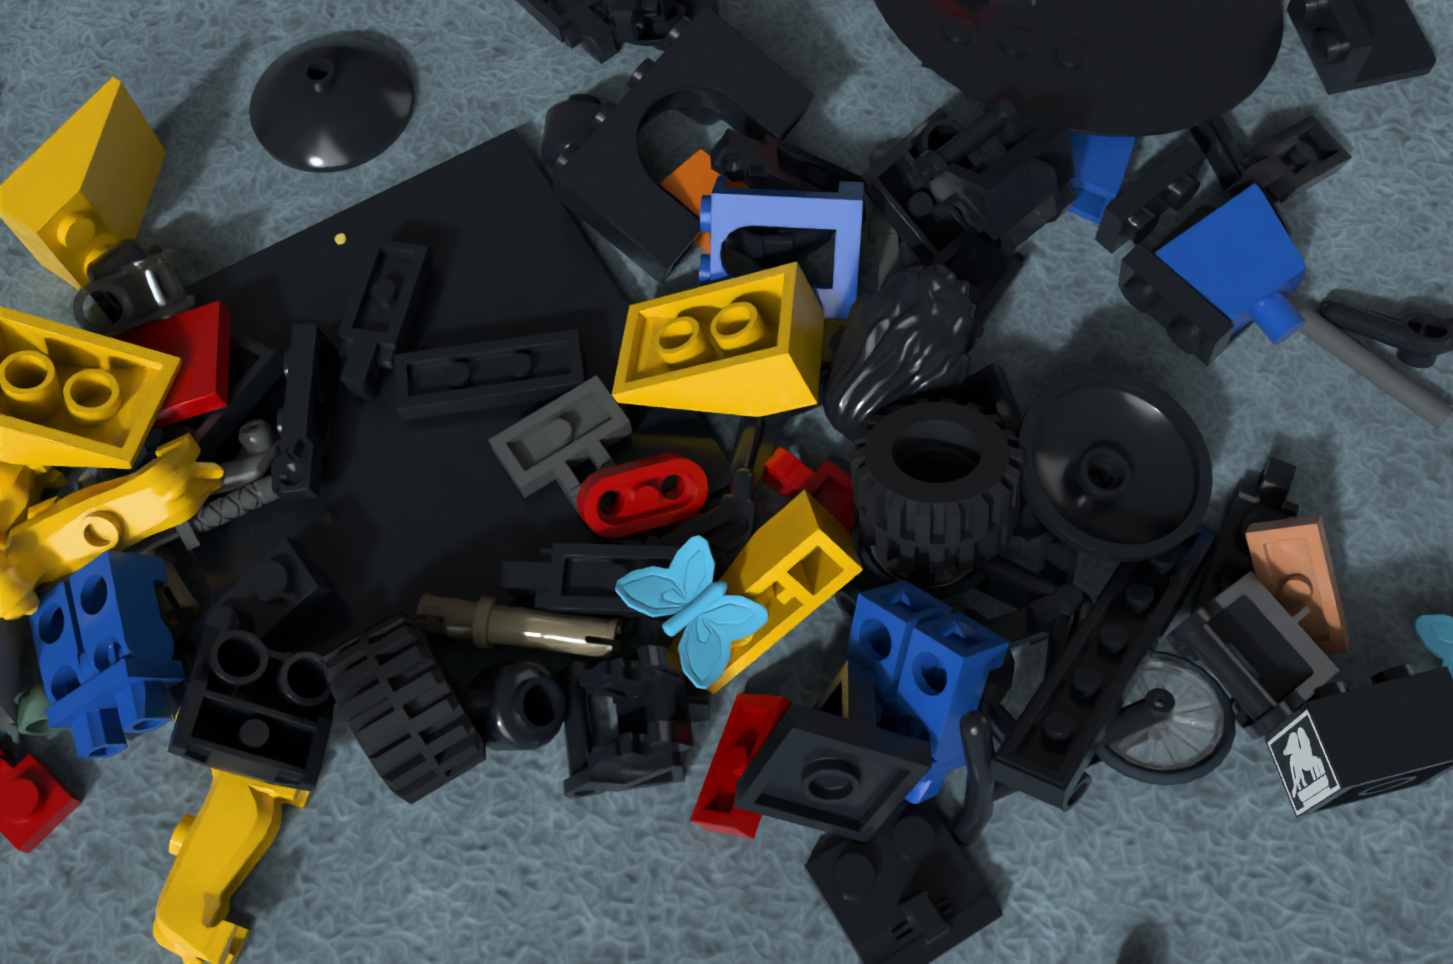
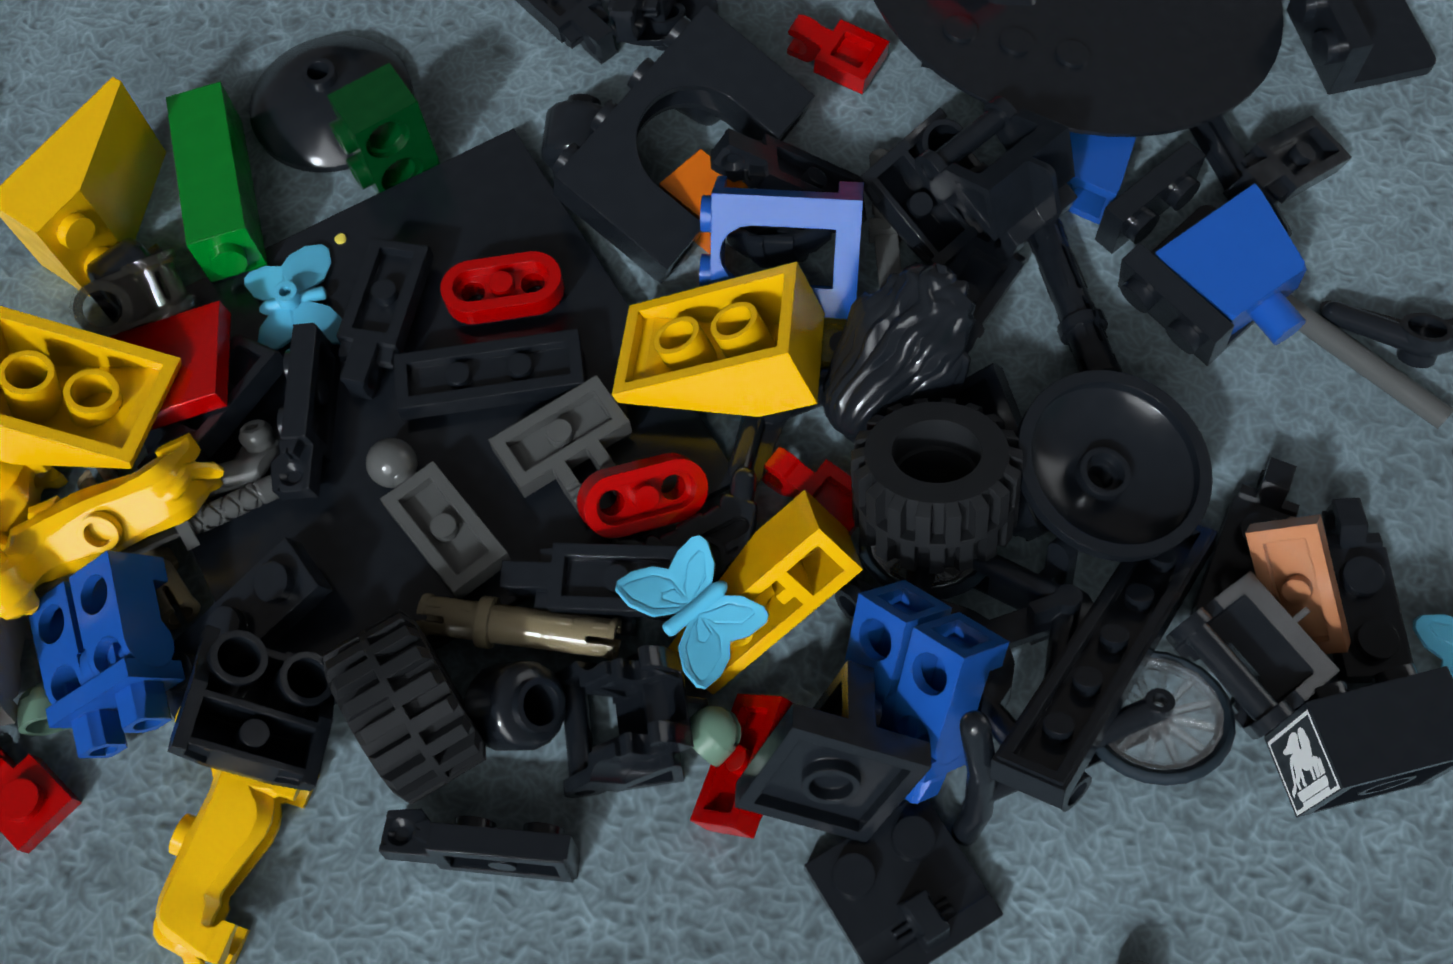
none -> green brick [166,81,268,283]
none -> medium azure piece [244,244,342,350]
none -> dark green brick [327,62,440,194]
none -> dark grey plate [366,437,511,599]
none -> black hinge [379,808,580,883]
none -> red plate [440,251,564,324]
none -> sand green hinge [690,706,741,767]
none -> red plate [787,15,890,95]
none -> black pin [1027,219,1122,372]
none -> black hinge [1322,498,1414,684]

